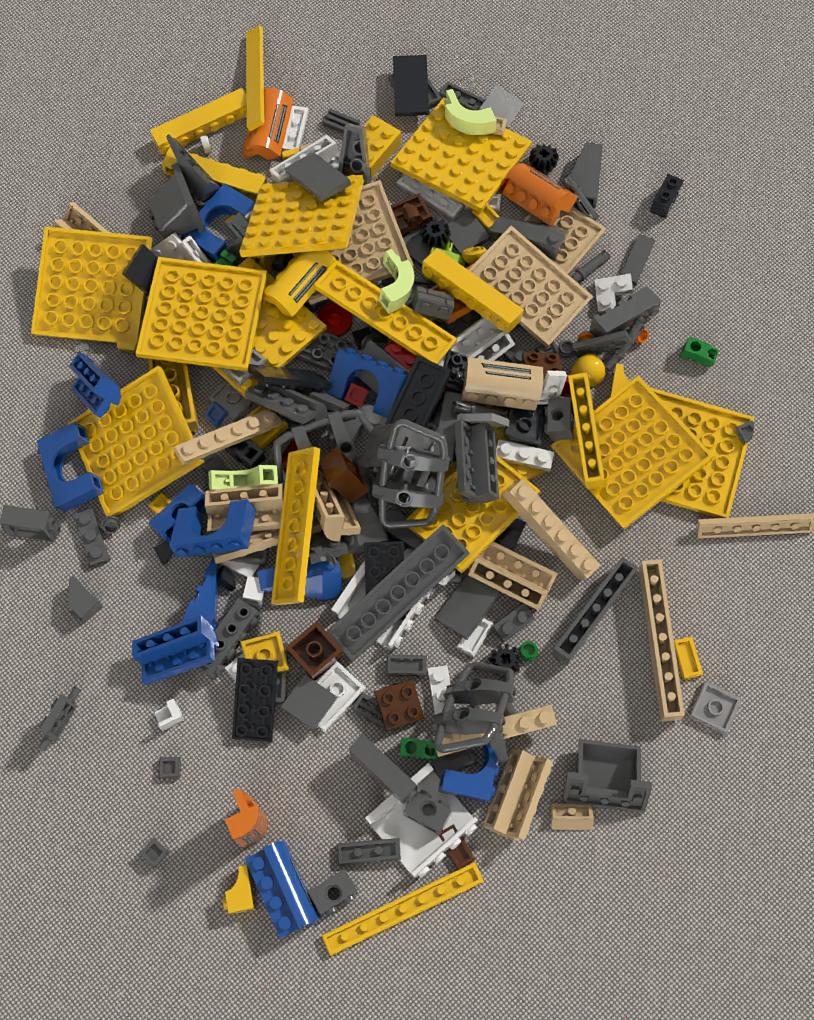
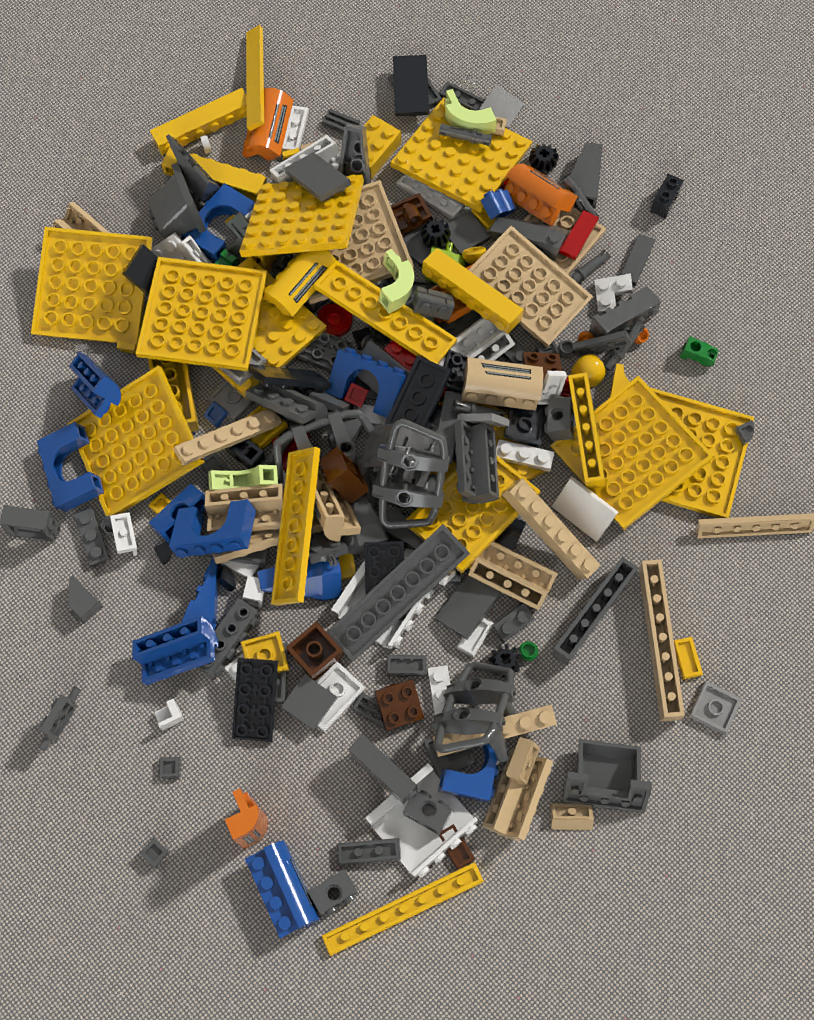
yellow arch [223,865,256,914] -> none
green leg [400,737,439,759] -> none
none -> white panel [110,512,137,556]
none -> dark grey pin [439,123,492,146]
none -> blue brick [481,188,517,220]
none -> tan slope [506,737,540,786]
none -> white tile [552,477,618,542]
none -> red tile [559,210,599,260]

